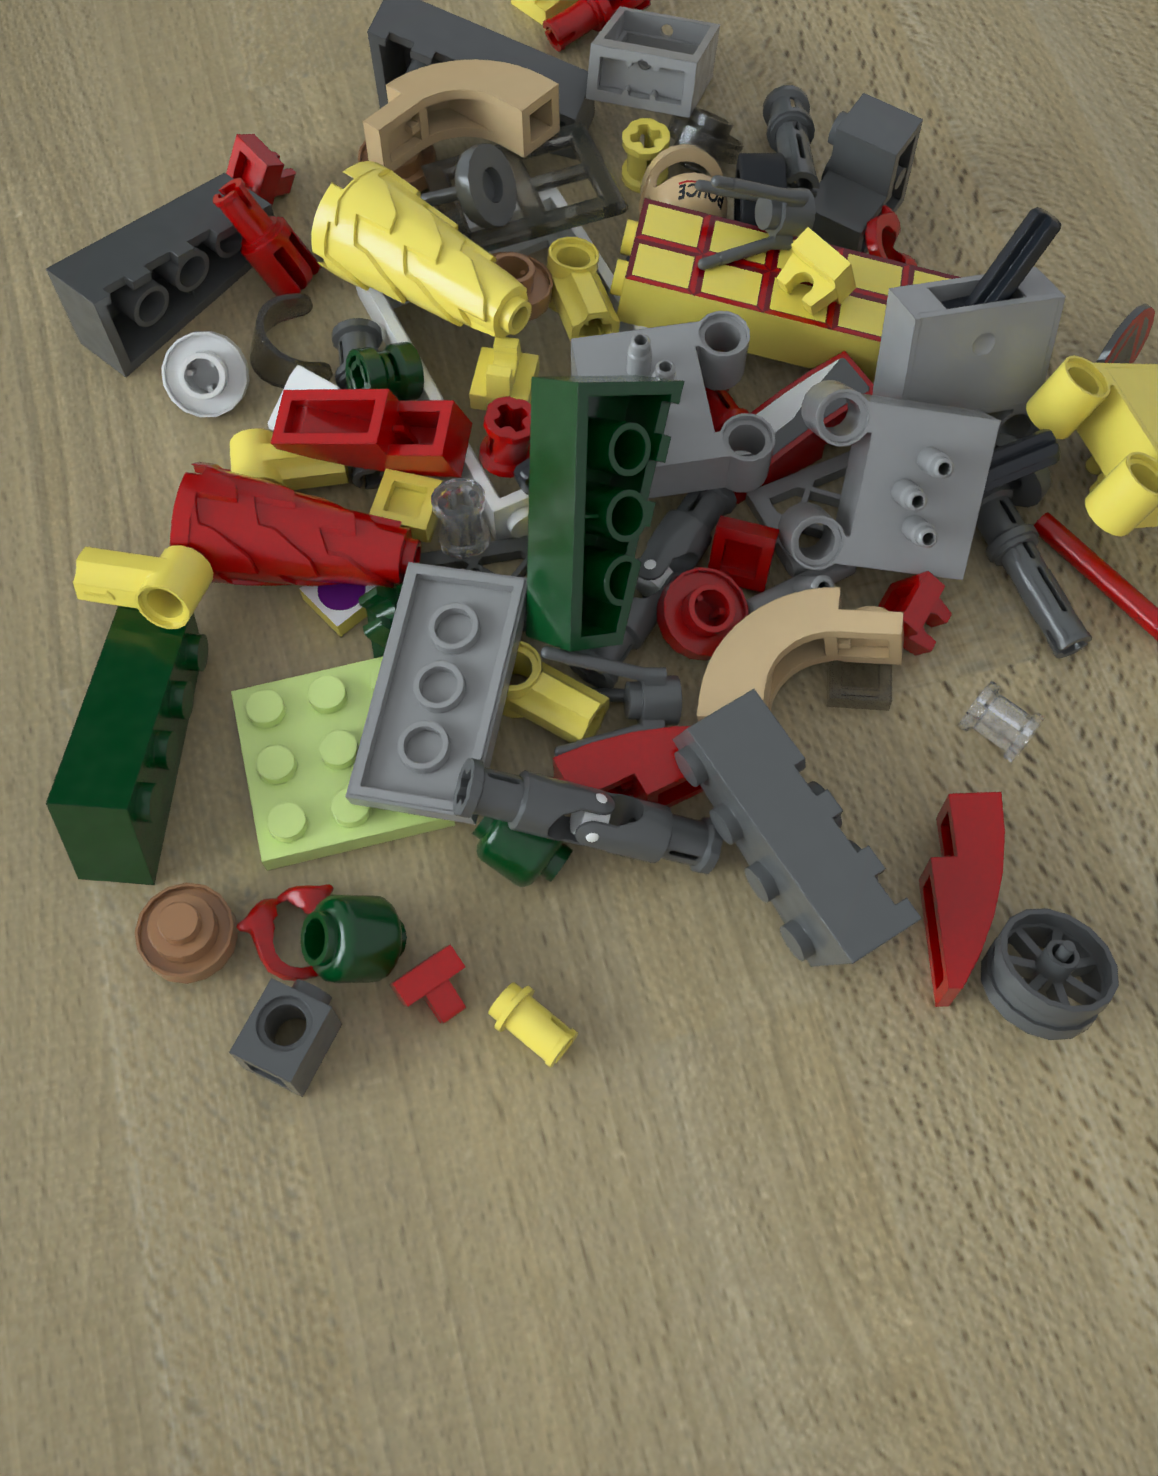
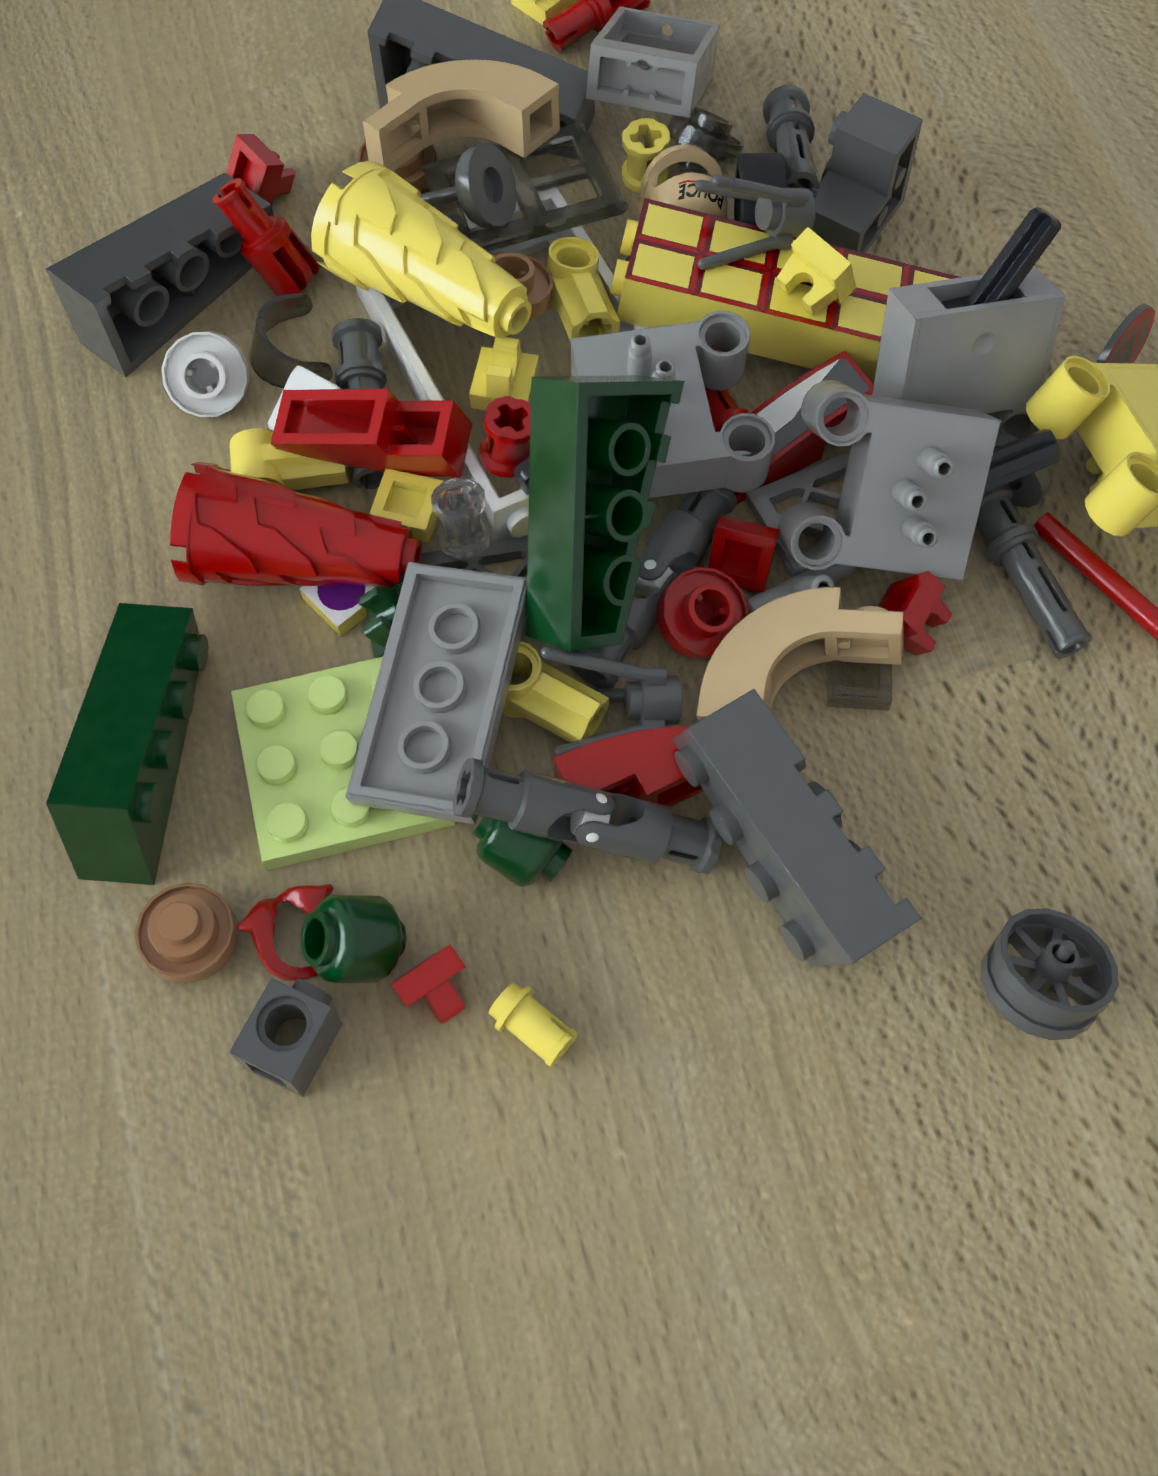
light yellow piece [73,545,213,629] -> none
dark green wheel [345,342,424,401] -> none
red piece [865,205,917,266] -> none
red slope [919,792,1005,1007] -> none
clear bush [959,681,1046,763] -> none

